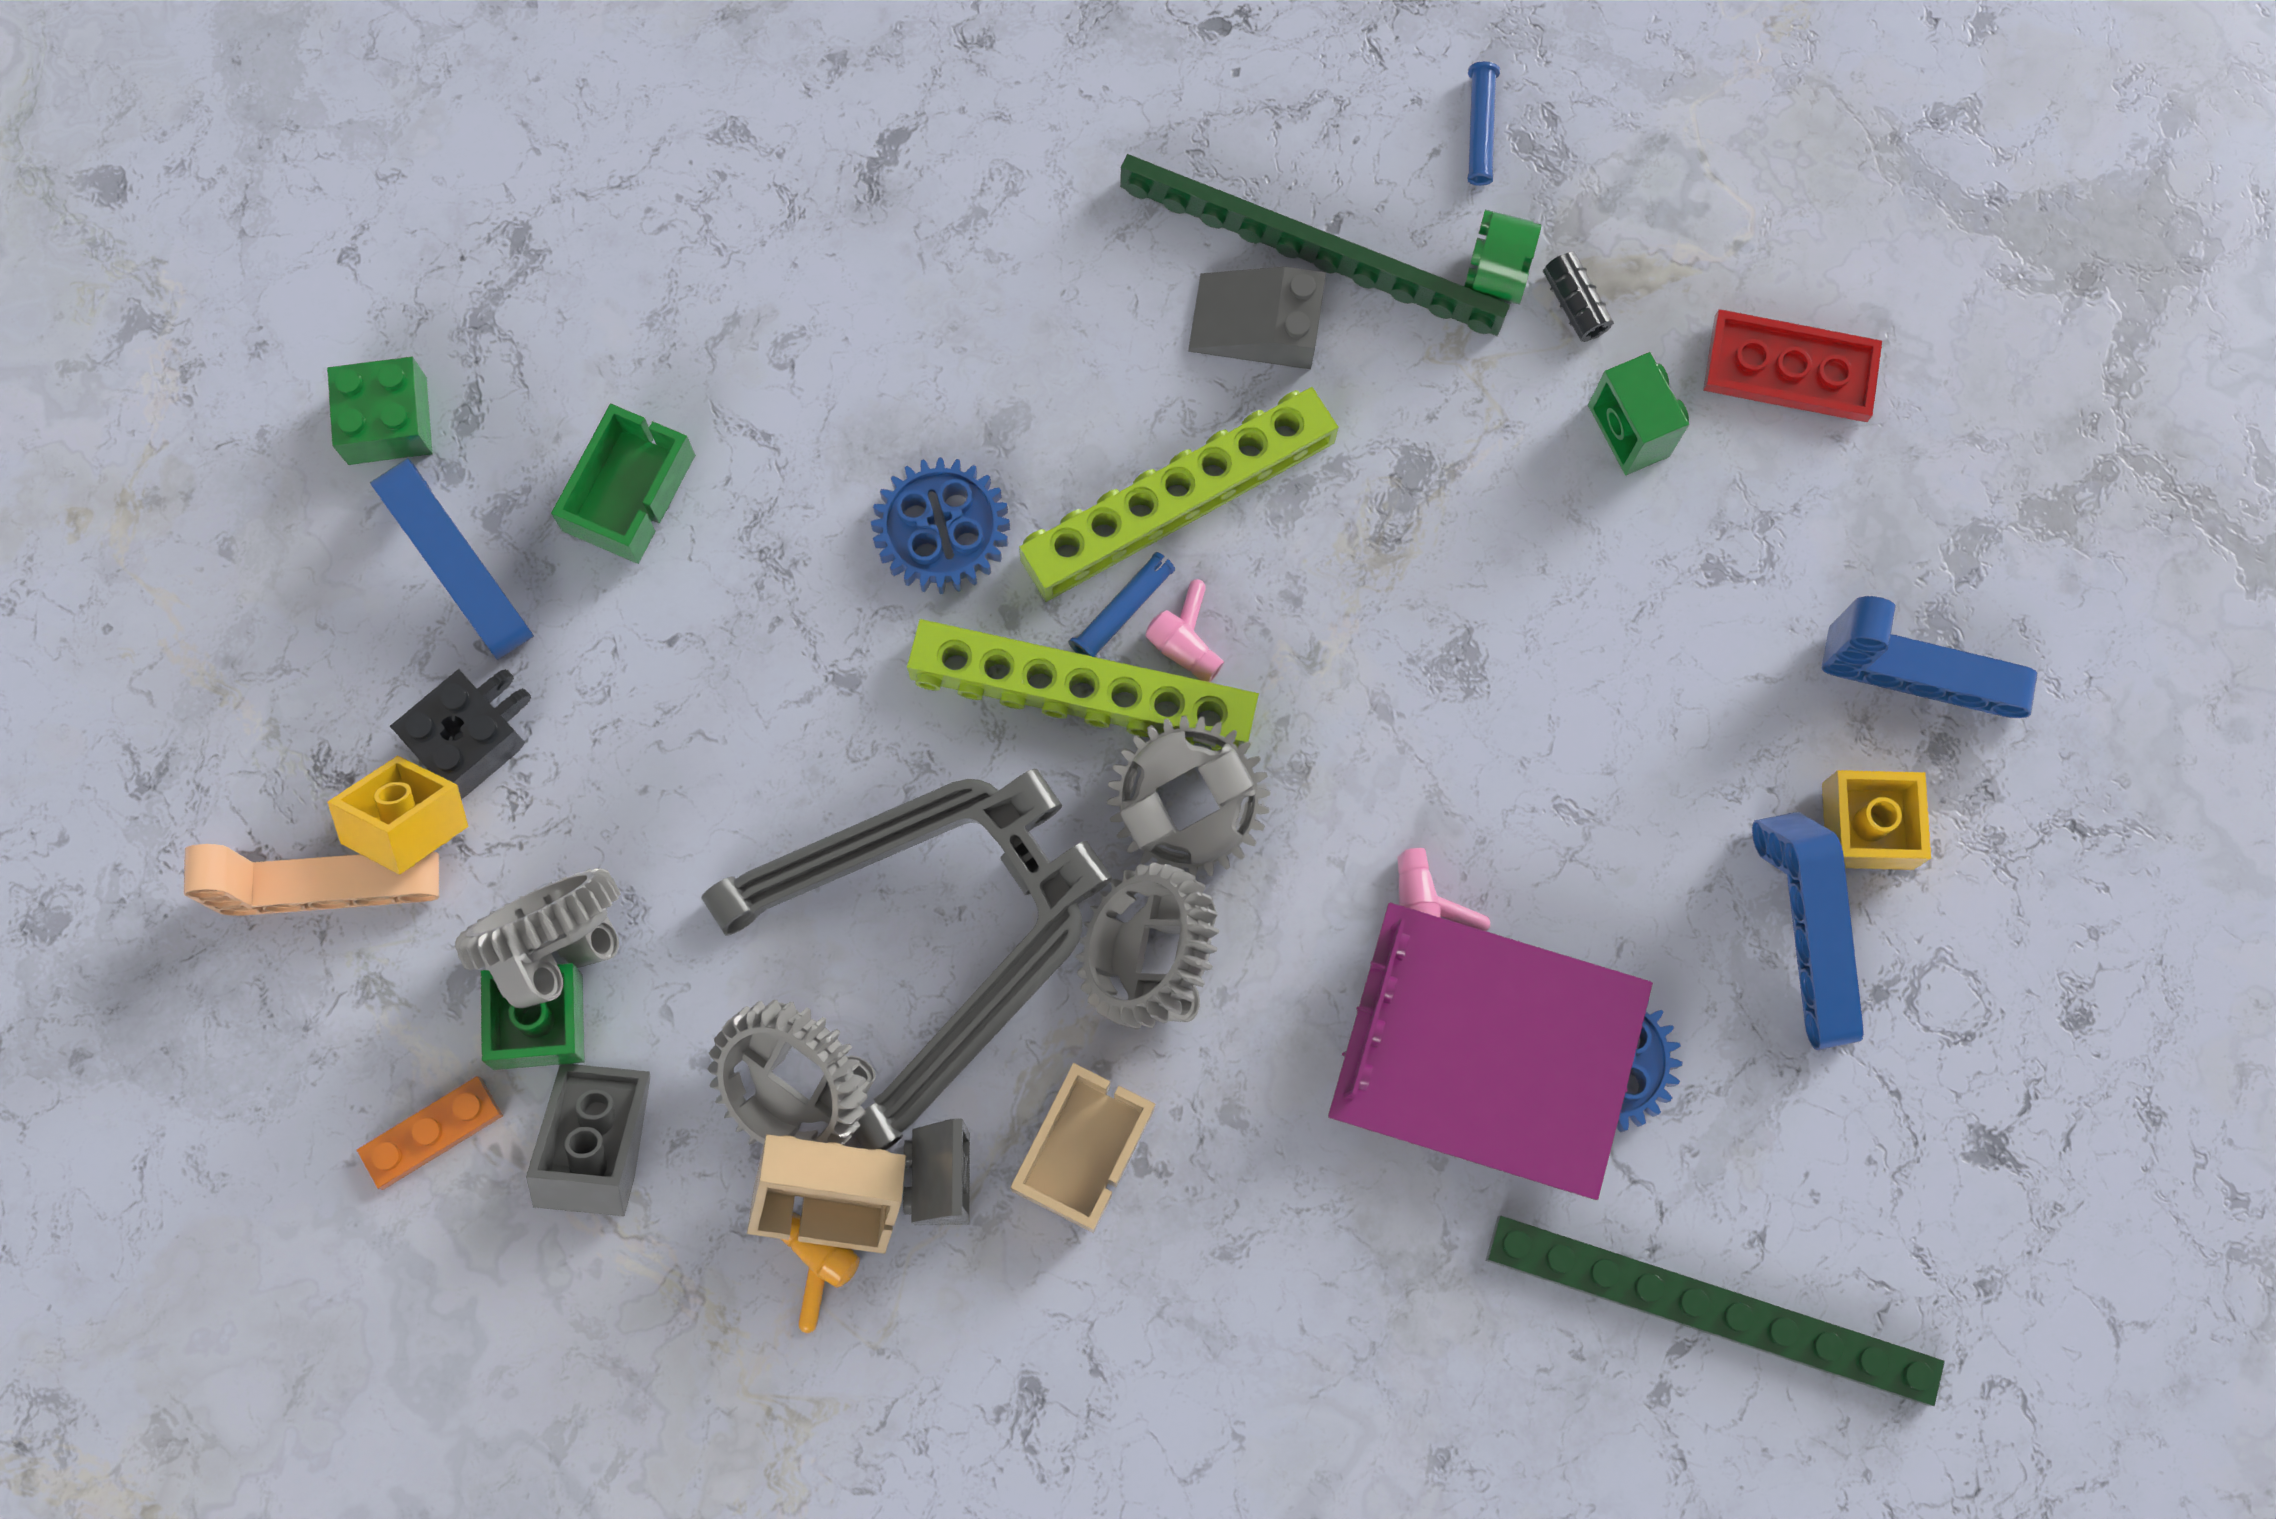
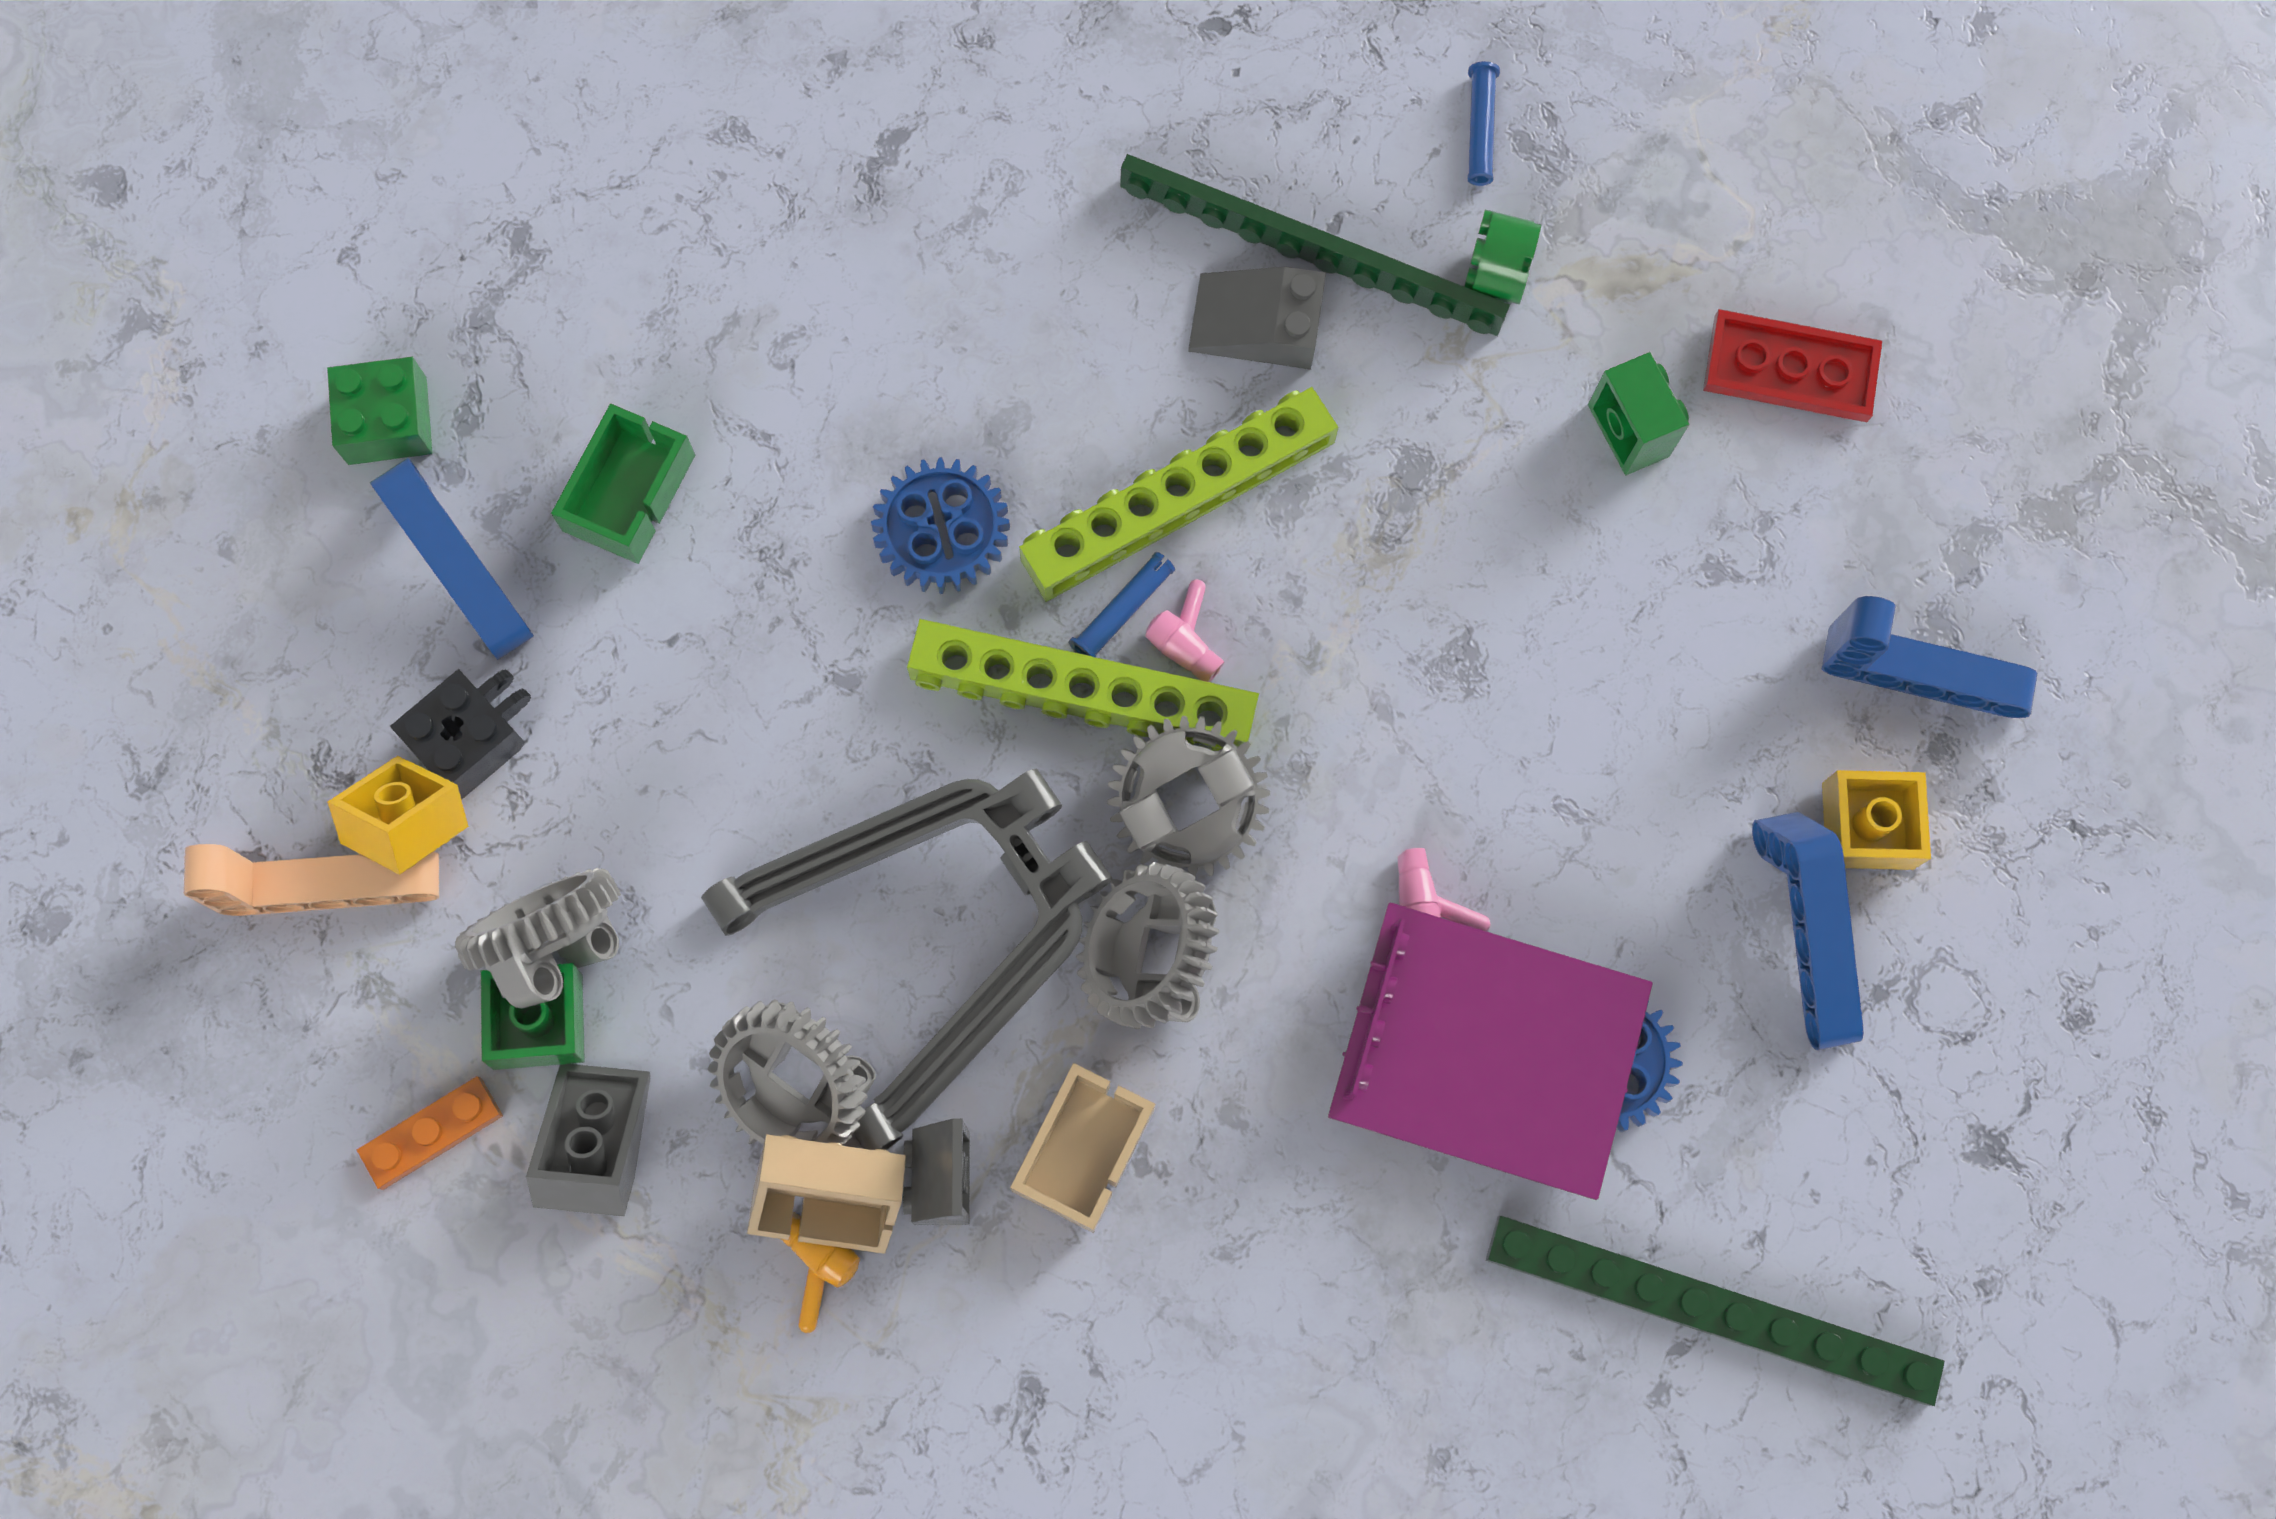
black axle [1542,252,1614,342] -> none

